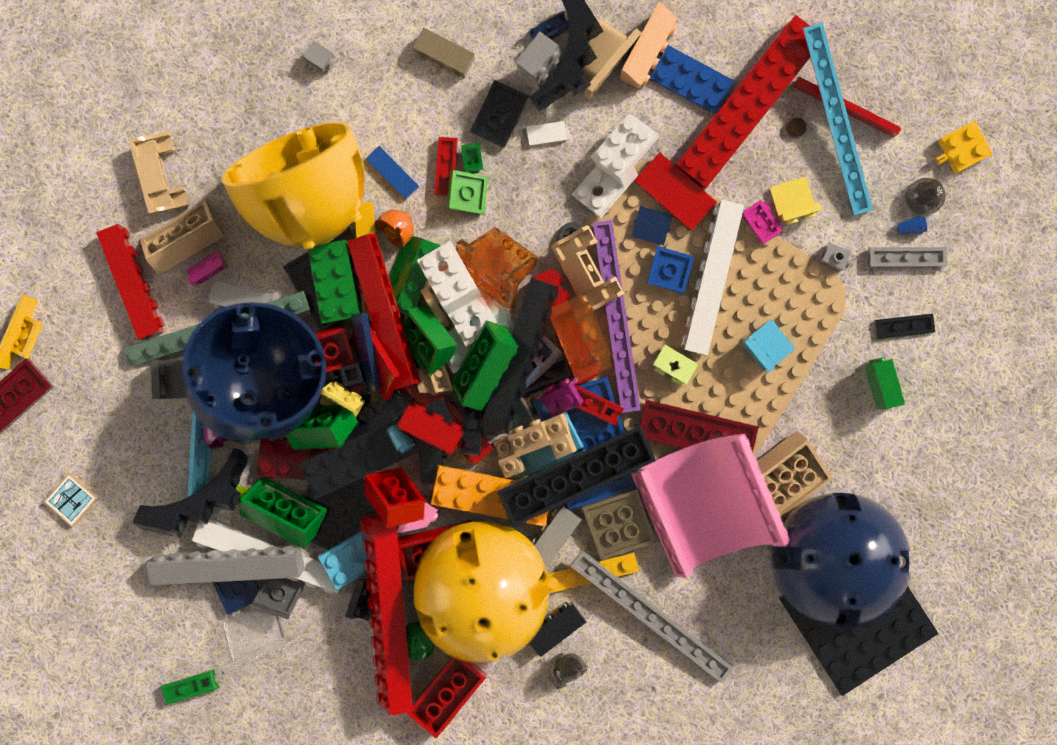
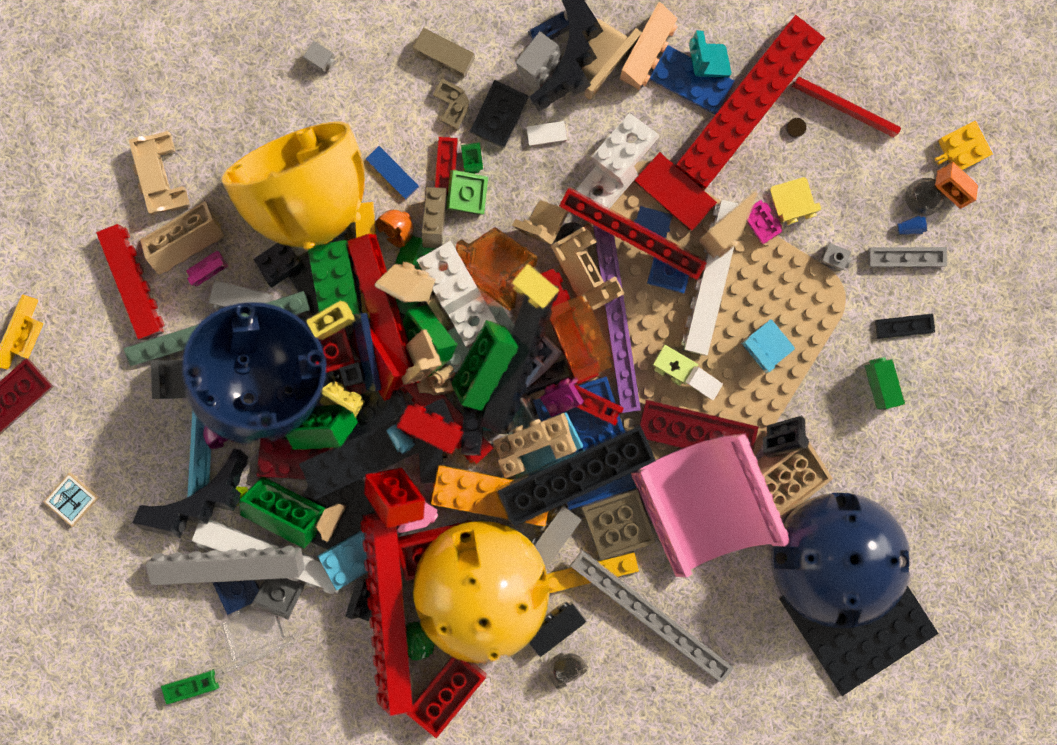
medium azure plate [803,22,873,215] -> none
none -> black plate [254,243,303,288]
none -> light yellow brick [307,301,356,340]
none -> tan slope [316,502,347,542]
none -> tan slope [375,262,436,302]
none -> tan bracket [402,329,441,385]
none -> dark tan brick [422,187,447,248]
none -> tan pin [430,365,455,386]
none -> dark tan plate [433,78,469,130]
none -> tan bracket [512,200,569,245]
none -> light yellow brick [512,264,558,308]
none -> red brick [559,188,707,280]
none -> white tile [686,366,723,400]
none -> teal bracket [689,30,732,78]
none -> tan slope [698,191,758,258]
none -> black brick [763,415,809,458]
none -> orange brick [935,162,978,209]

